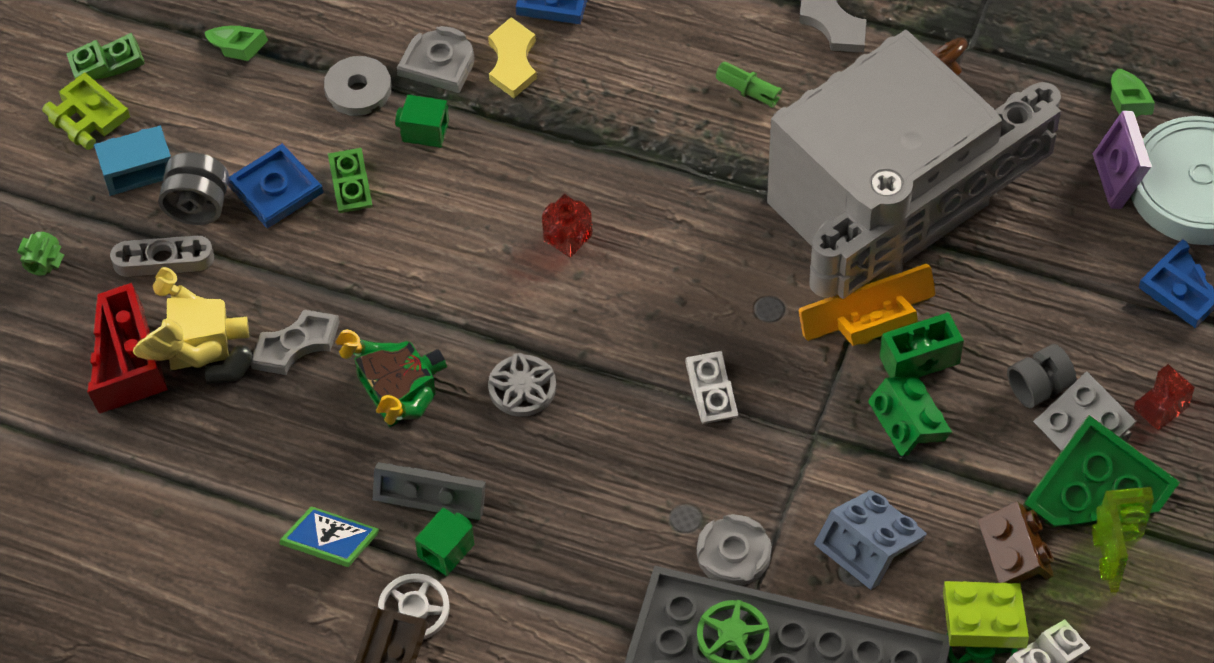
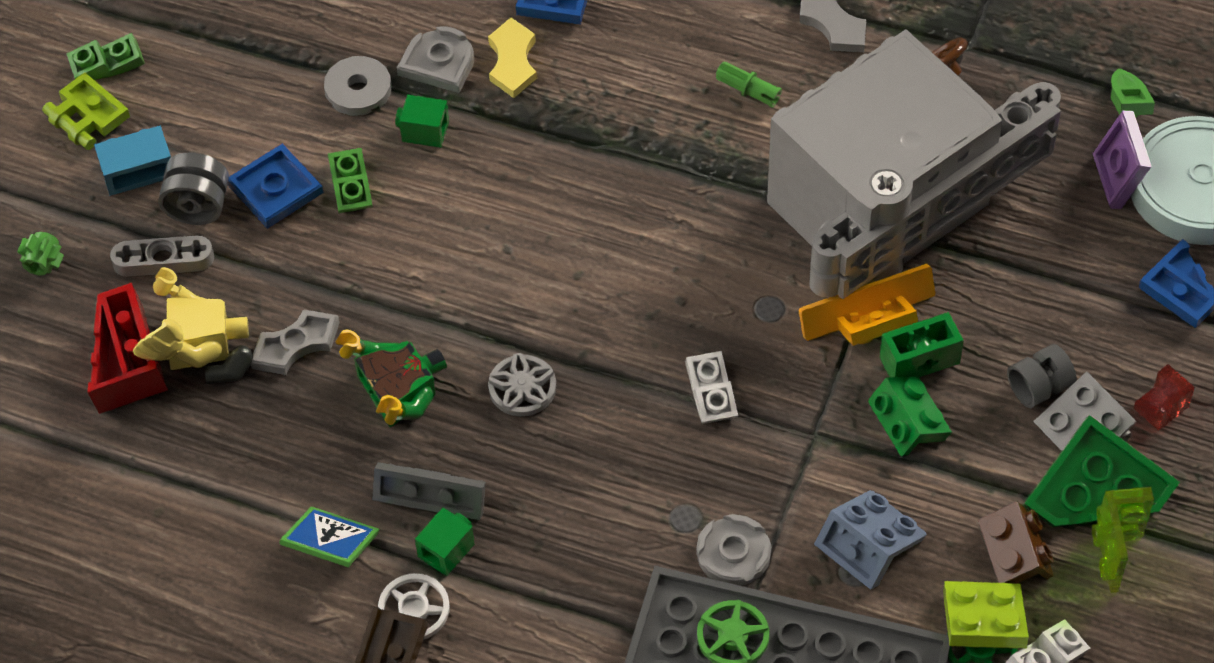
bright green plate [205,26,268,61] -> none
clear red brick [542,194,593,258] -> none

